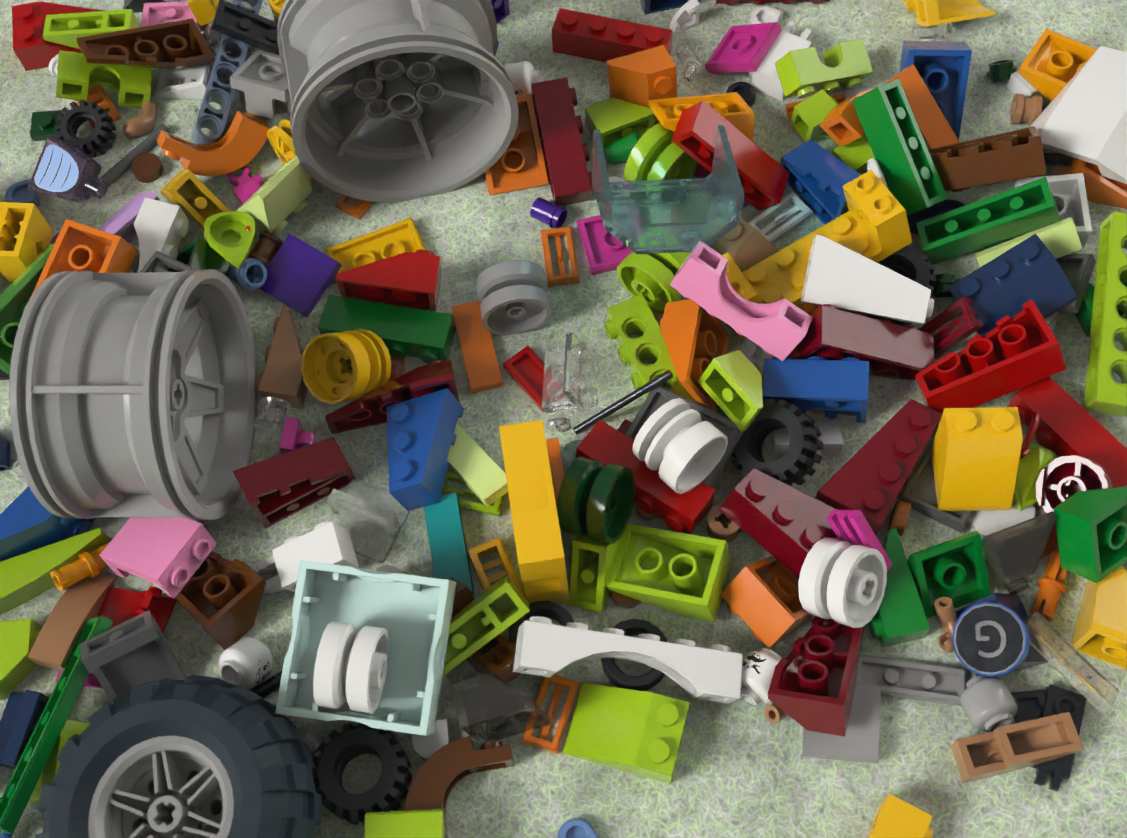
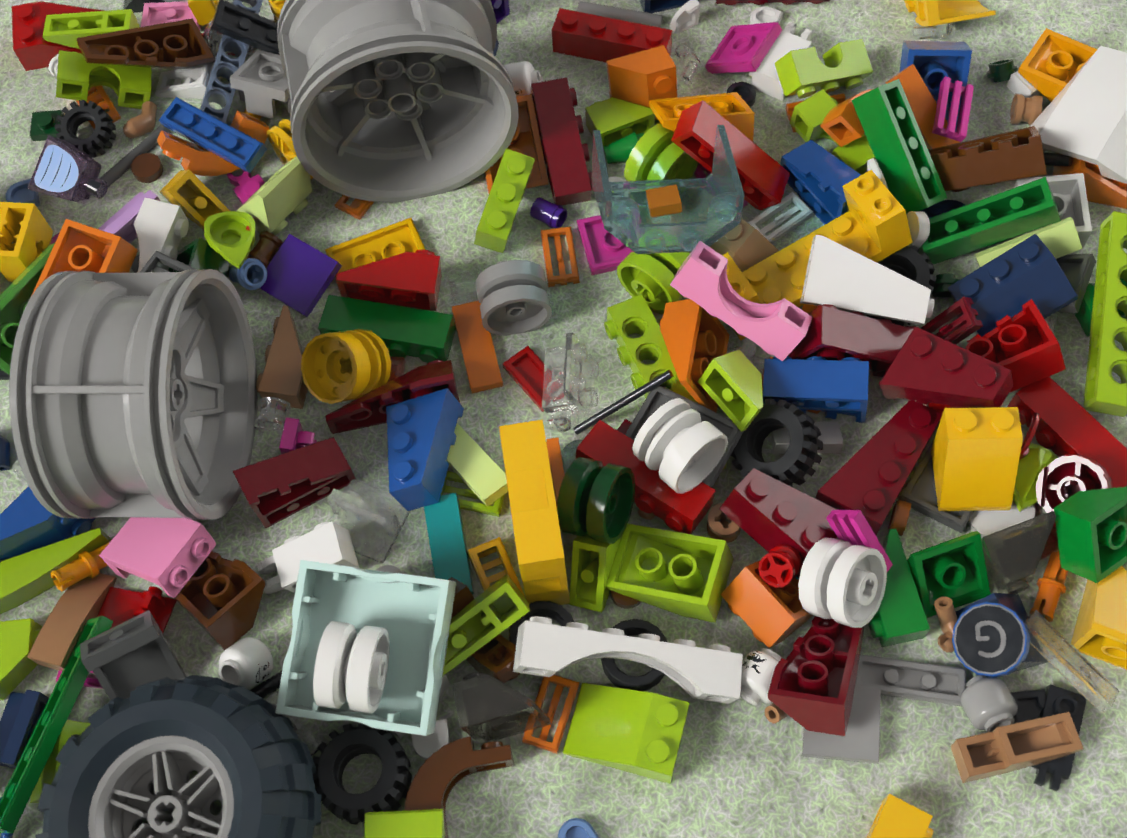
none -> blue tile [158,97,268,173]
none -> lime arch [474,148,535,253]
none -> light grey bar [578,1,663,27]
none -> orange tile [645,184,683,218]
none -> red wheel [758,544,802,588]
none -> dark red wedge [879,326,1014,408]
none -> white tile [906,211,930,248]
none -> dark pink tile [932,76,974,142]

